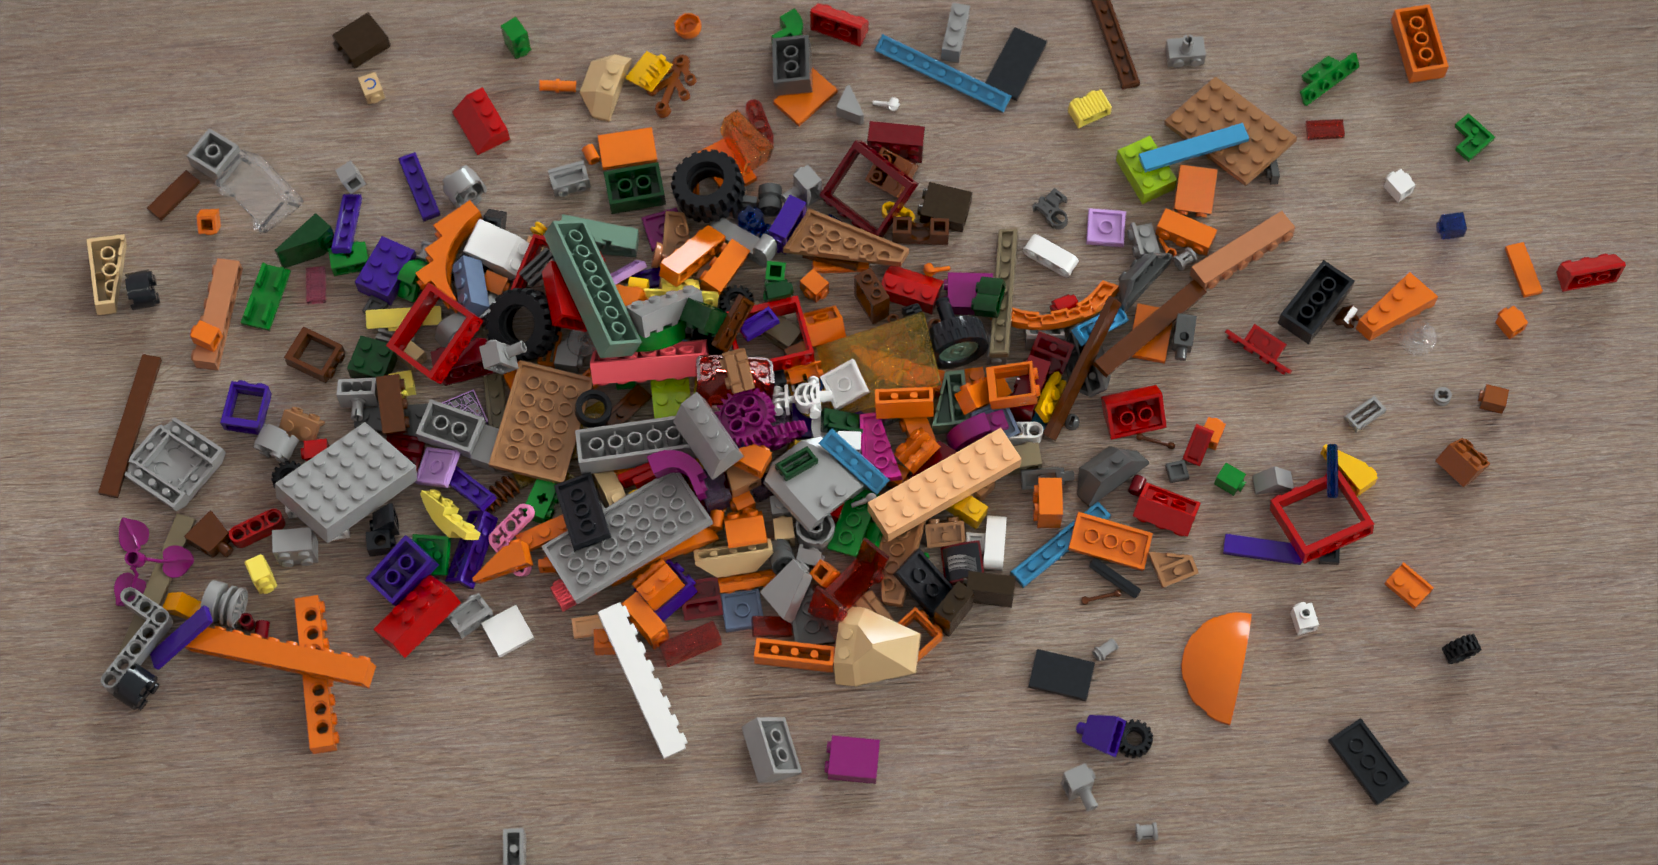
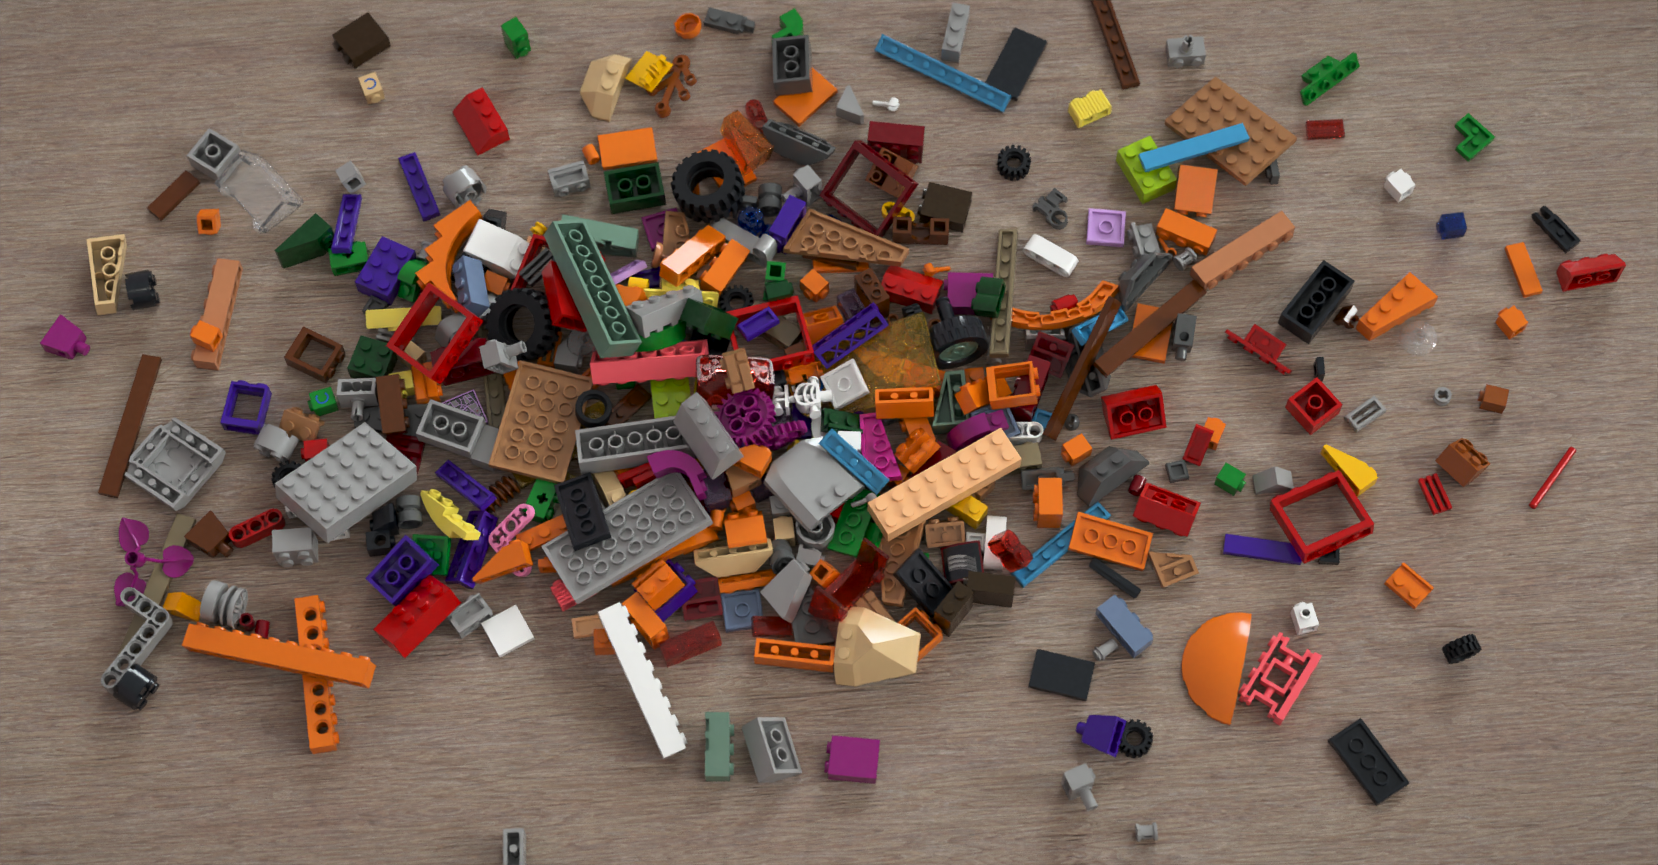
dark purple tile [150,605,213,670] -> none
green brick [240,263,291,331] -> none
light yellow brick [244,554,277,594] -> none
clear pink tile [306,266,326,304] -> none
lavender tile [415,447,461,488] -> none
orange pin [539,79,576,93] -> none
reddish brown tile [711,294,755,353] -> none
dark green tile [775,446,818,482] -> none
red slope [810,3,869,47] -> none
yellow hinge [1035,372,1067,423] -> none
reddish brown hinge [1081,590,1122,605] -> none
reddish brown hinge [1136,433,1175,449] -> none
clear blue axle [1327,444,1338,498] -> none
orange brick [1391,4,1449,83] -> none
none -> magenta torso [40,314,90,360]
none -> green brick [307,387,339,416]
none -> dark grey wheel [396,495,423,529]
none -> orange brick [411,361,443,404]
none -> dark grey hinge [704,7,755,35]
none -> sand green wedge [705,712,734,782]
none -> dark grey wedge [762,119,835,166]
none -> dark purple fence [812,302,888,369]
none -> clear purple brick [837,288,871,336]
none -> clear red brick [988,529,1033,573]
none -> black tyre [997,145,1031,181]
none -> orange brick [1061,433,1092,467]
none -> sand blue brick [1096,595,1153,659]
none -> coral fence [1238,632,1322,726]
none -> red brick [1285,377,1343,435]
none -> black tile [1313,357,1325,382]
none -> red tile [1418,473,1452,515]
none -> red bar [1529,447,1576,509]
none -> black hinge [1531,206,1581,254]

